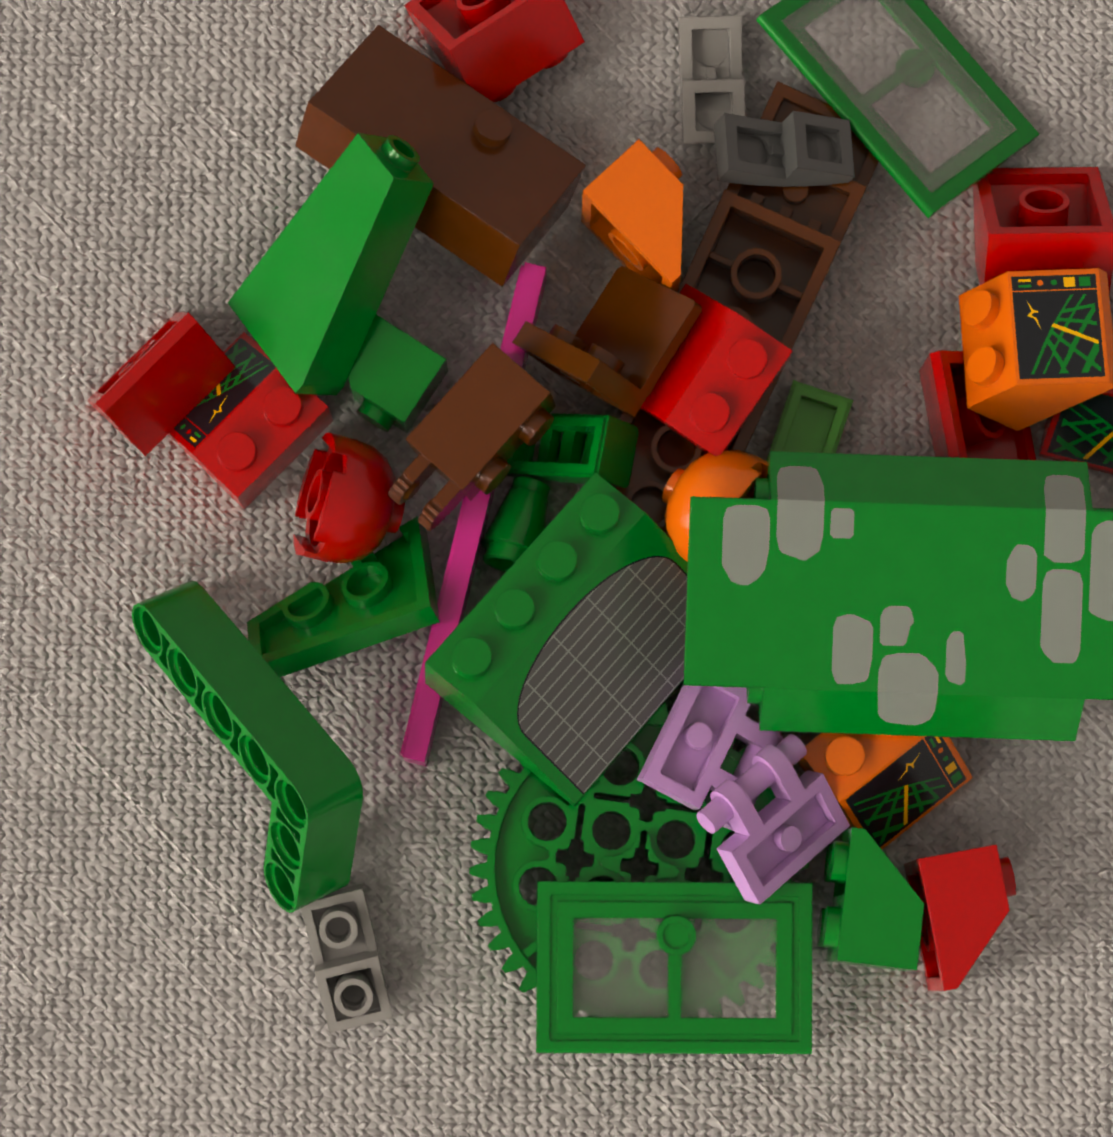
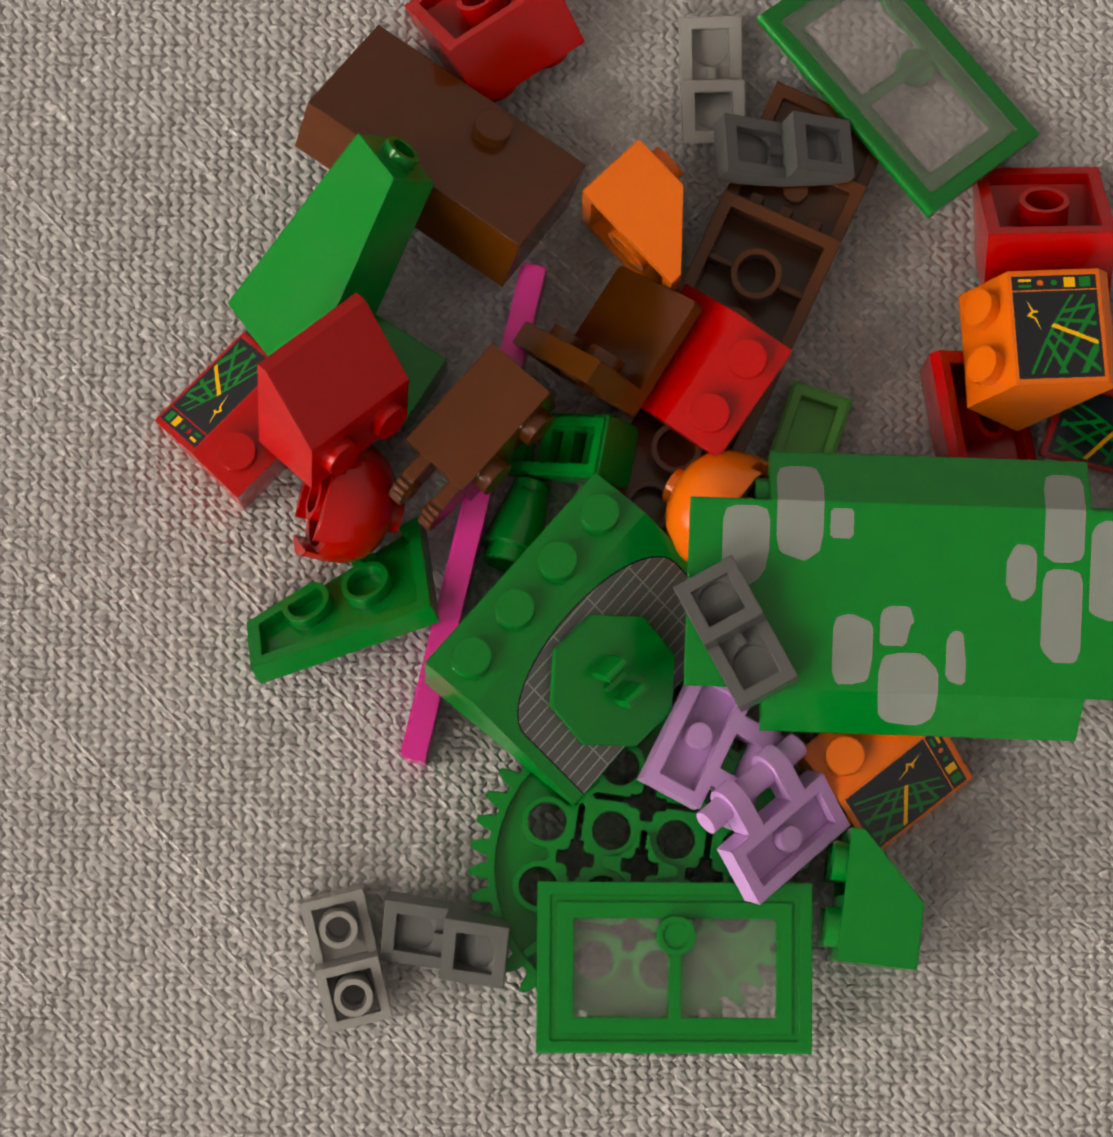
red slope [87,312,236,456] -> none
green beam [132,580,363,913] -> none
red slope [904,844,1016,991] -> none
none -> red slope [257,293,409,489]
none -> dark grey slope [380,891,511,989]
none -> green piece [549,614,675,746]
none -> dark grey slope [673,555,800,712]

